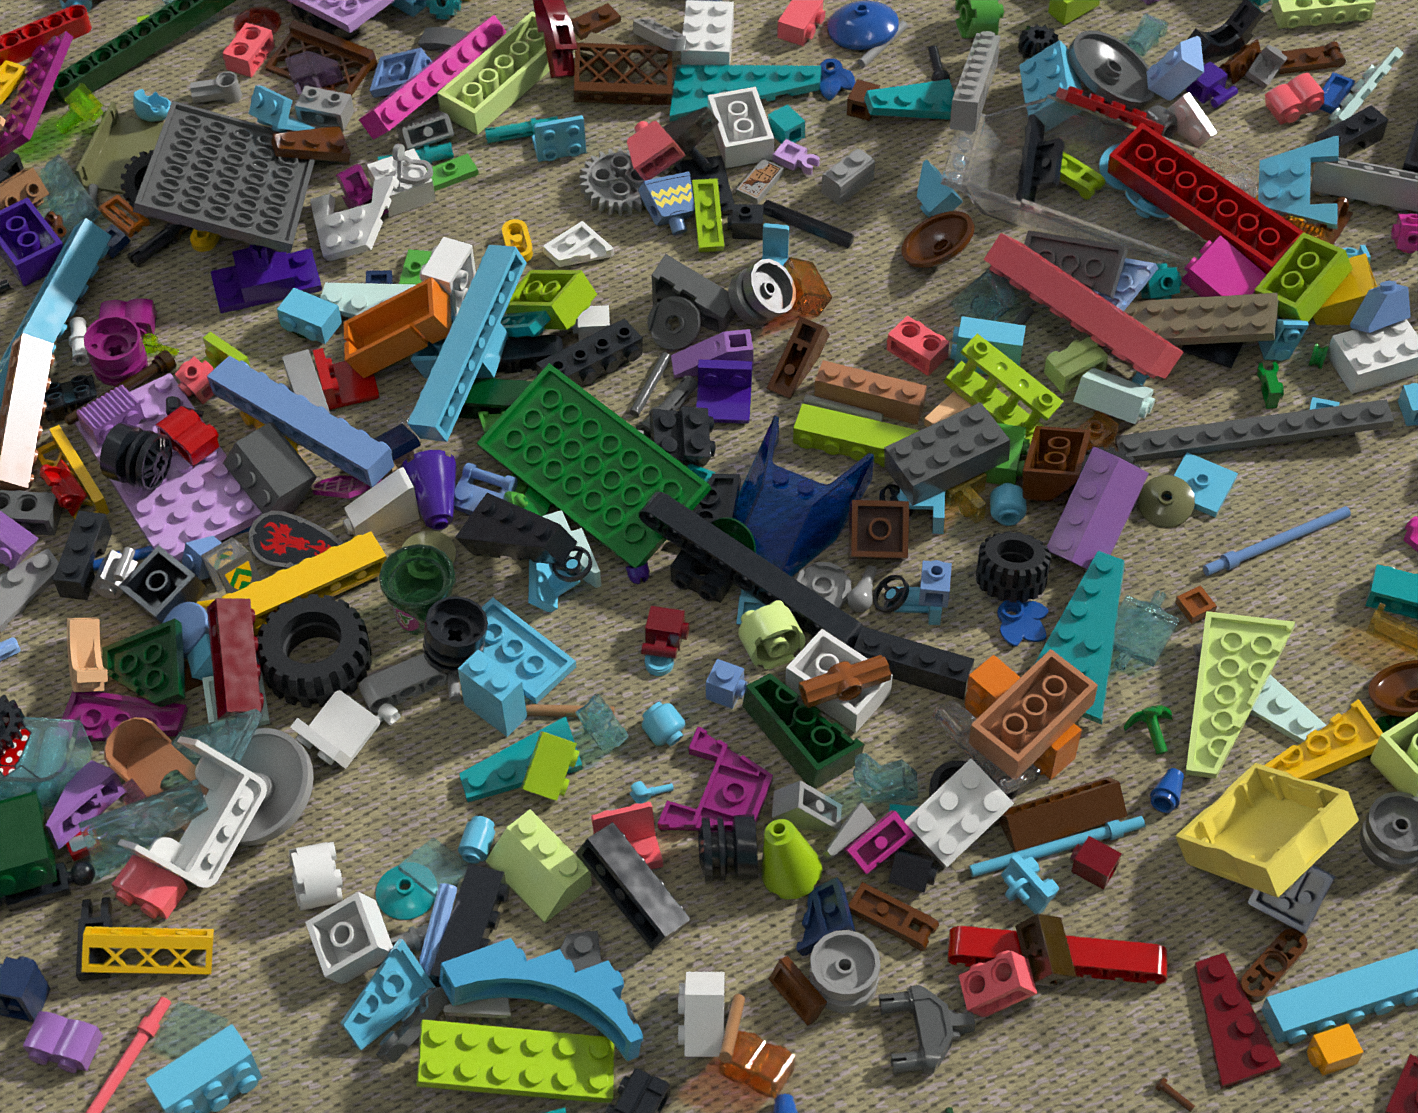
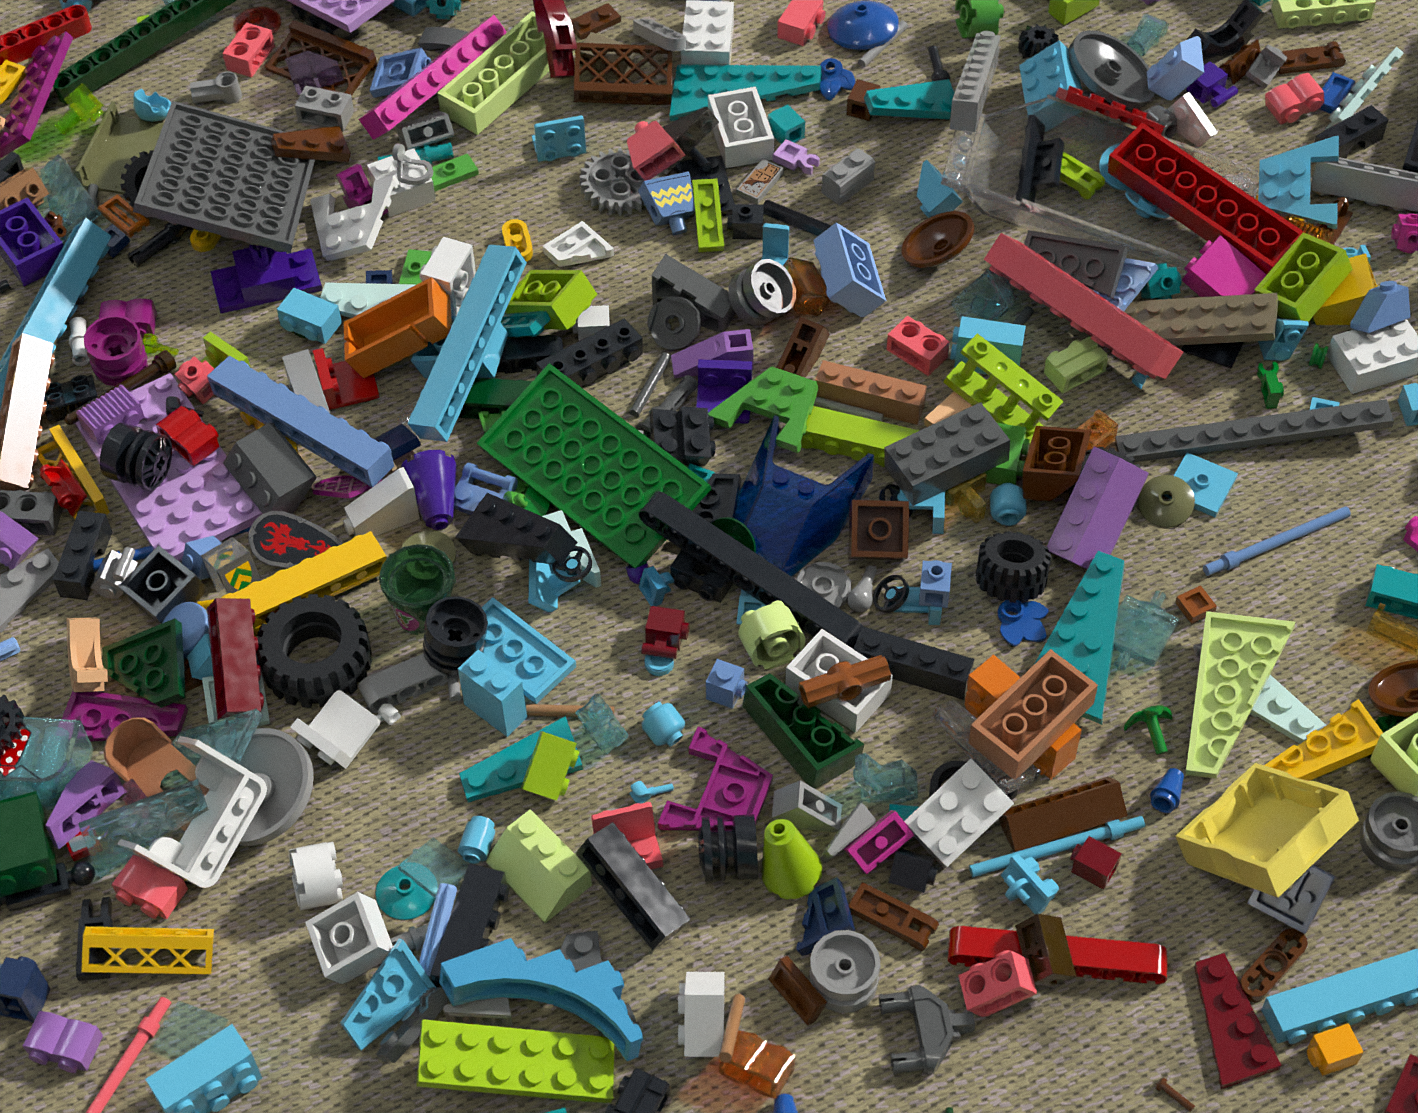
medium azure bracket [248,85,316,133] -> none
teal pin [485,116,558,144] -> none
light aqua brick [1073,368,1155,424] -> none
none -> dark azure tile [638,566,674,606]
none -> bright green wing [708,366,818,453]
none -> light blue brick [813,223,886,317]

